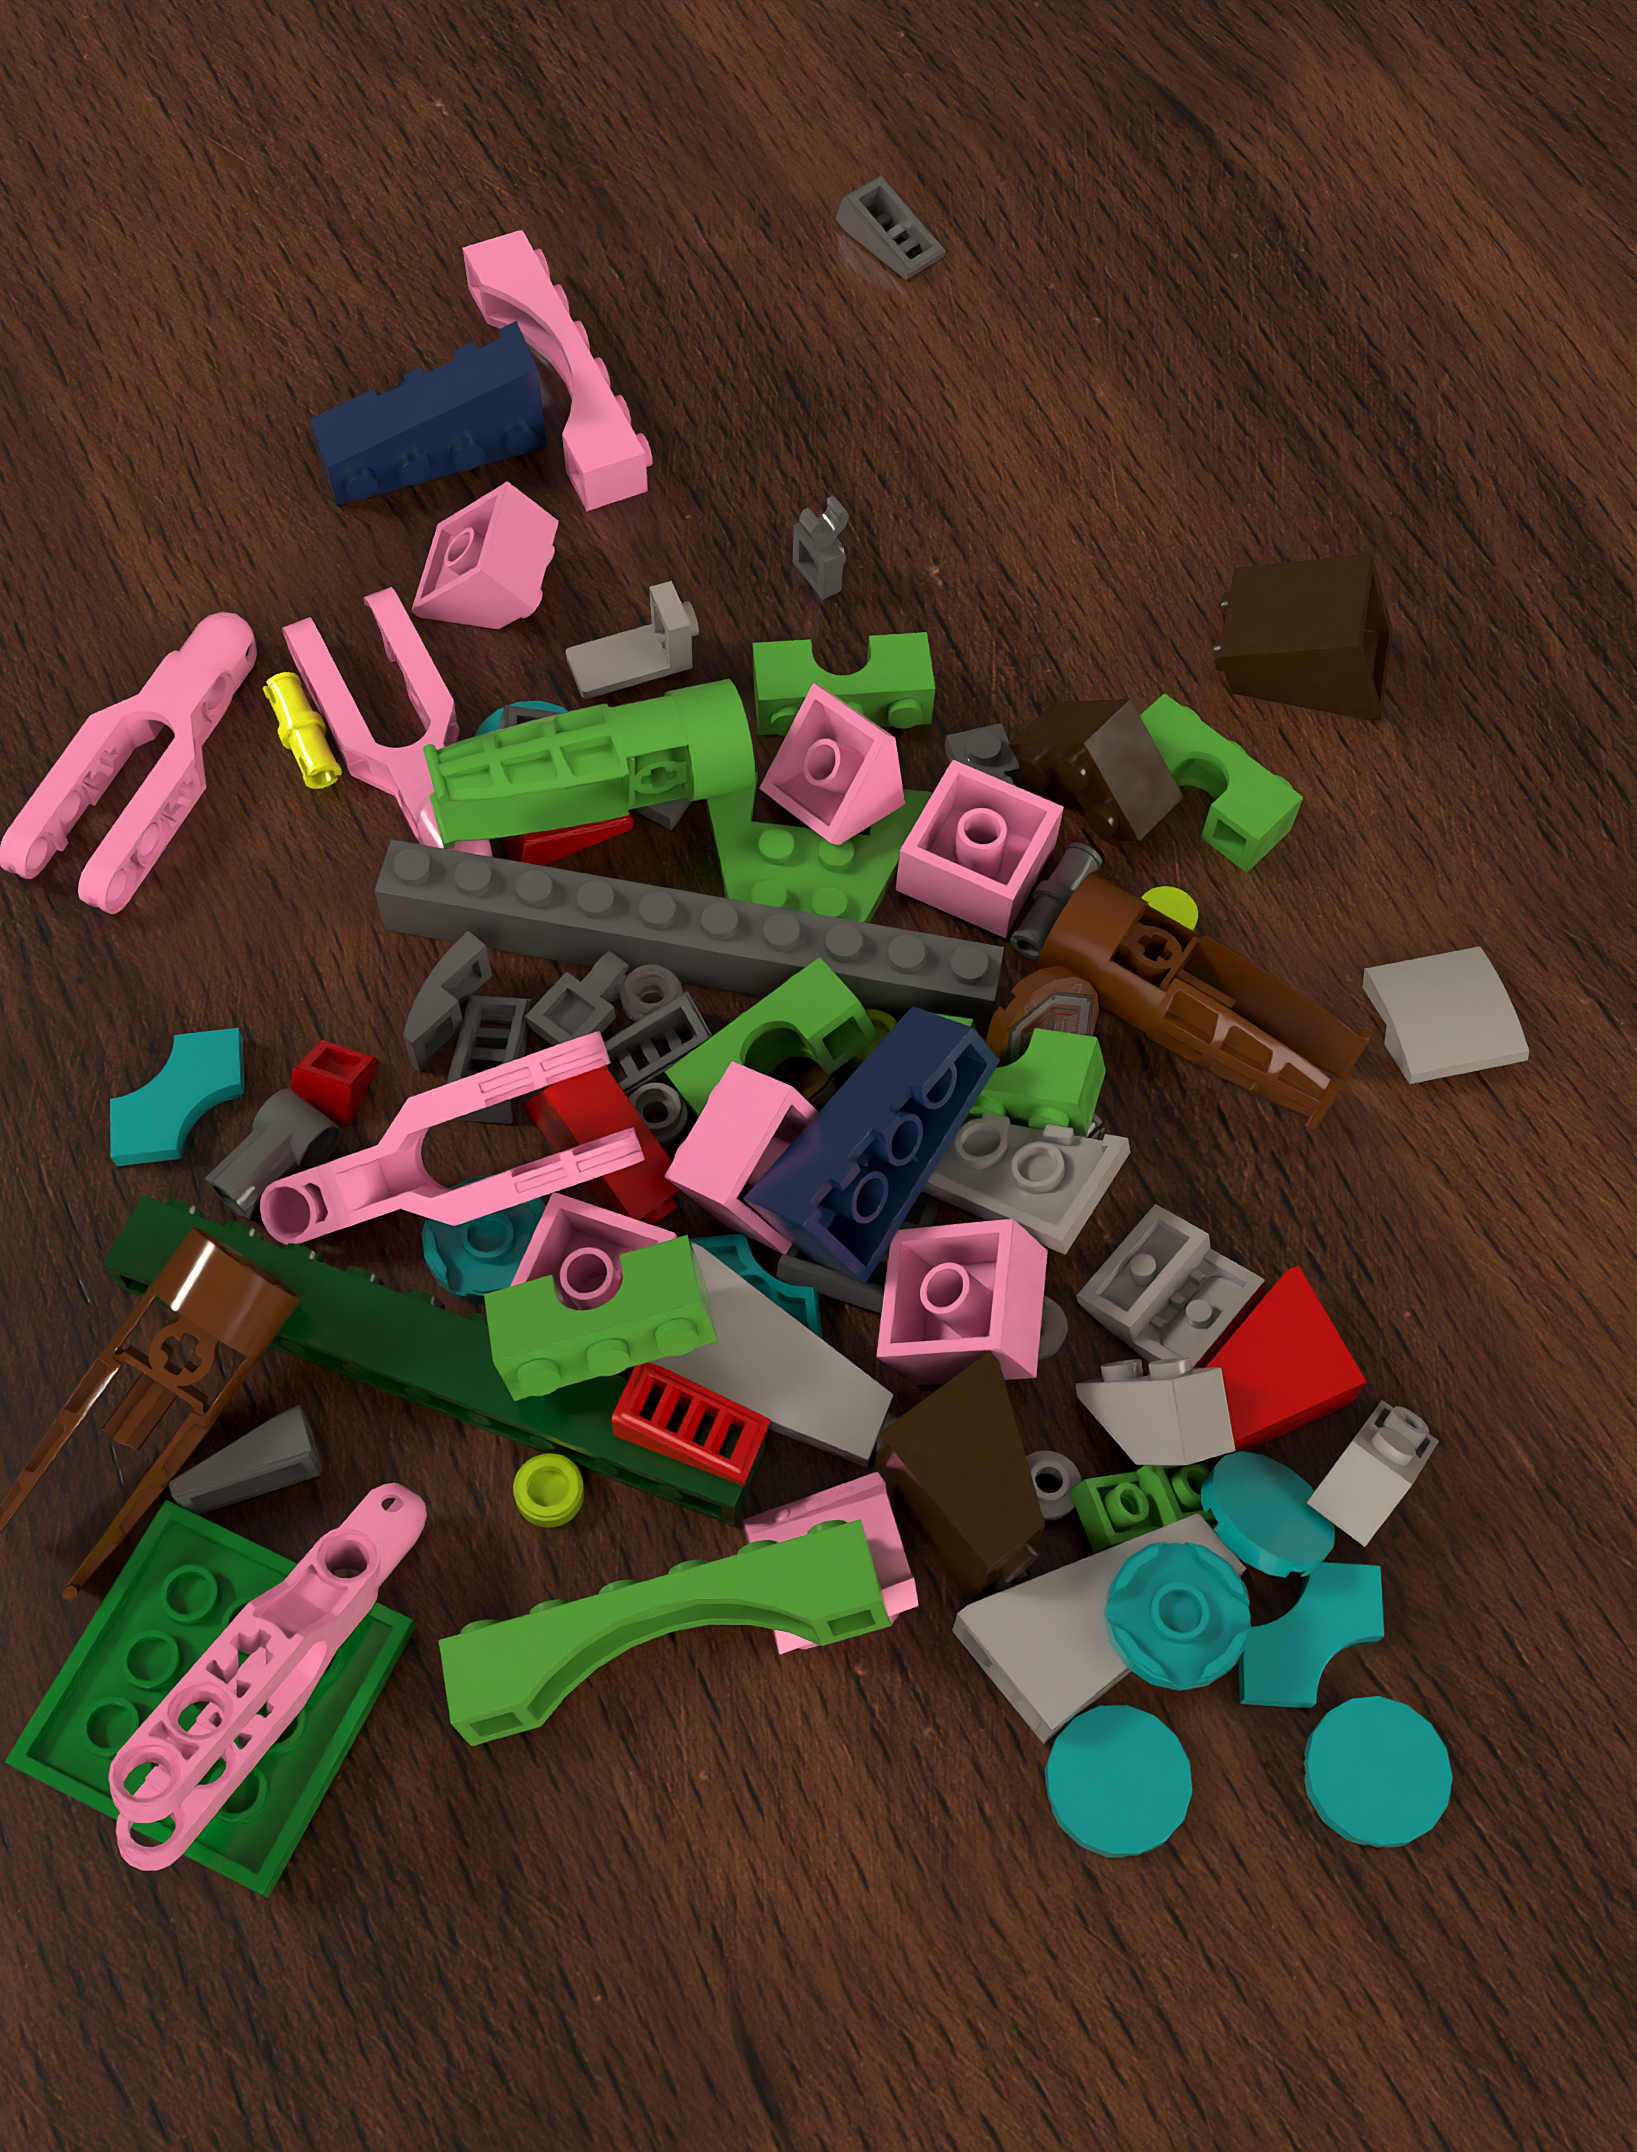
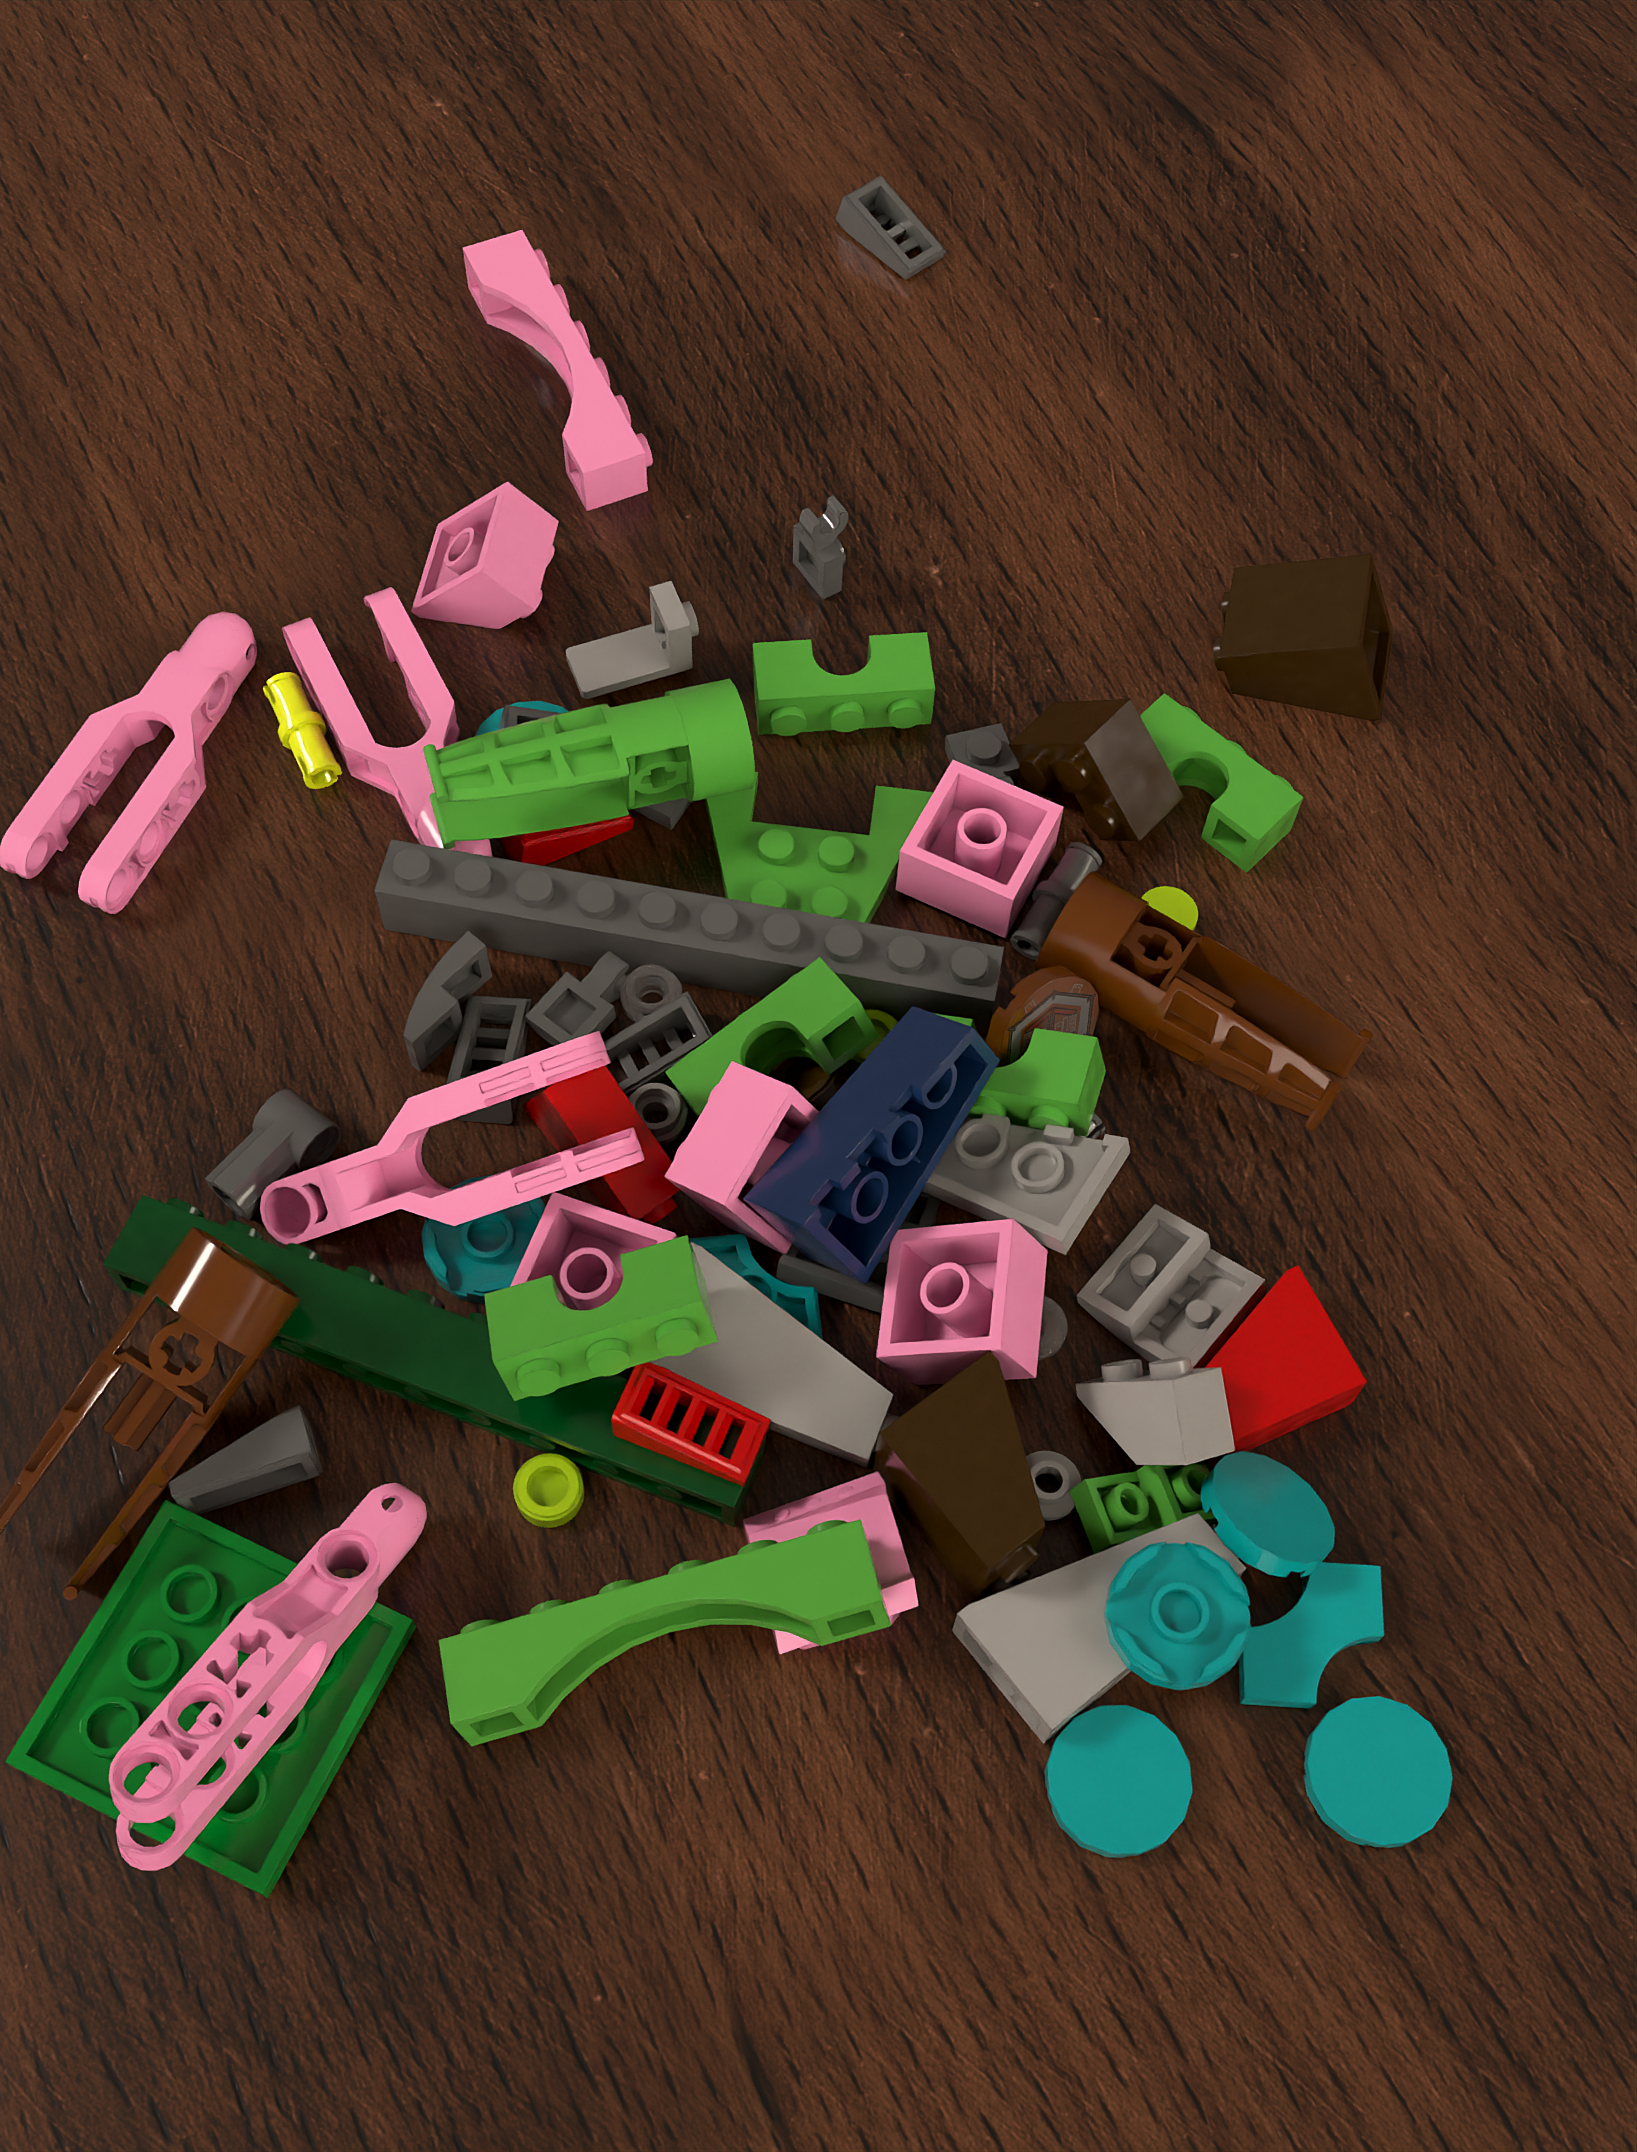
teal tile [110,1028,245,1166] -> none
red slope [291,1040,379,1126] -> none
dark blue wedge [309,321,547,506] -> none
bright pink slope [759,683,905,845] -> none
light grey slope [1307,1400,1439,1547] -> none
light grey slope [1362,946,1529,1084] -> none

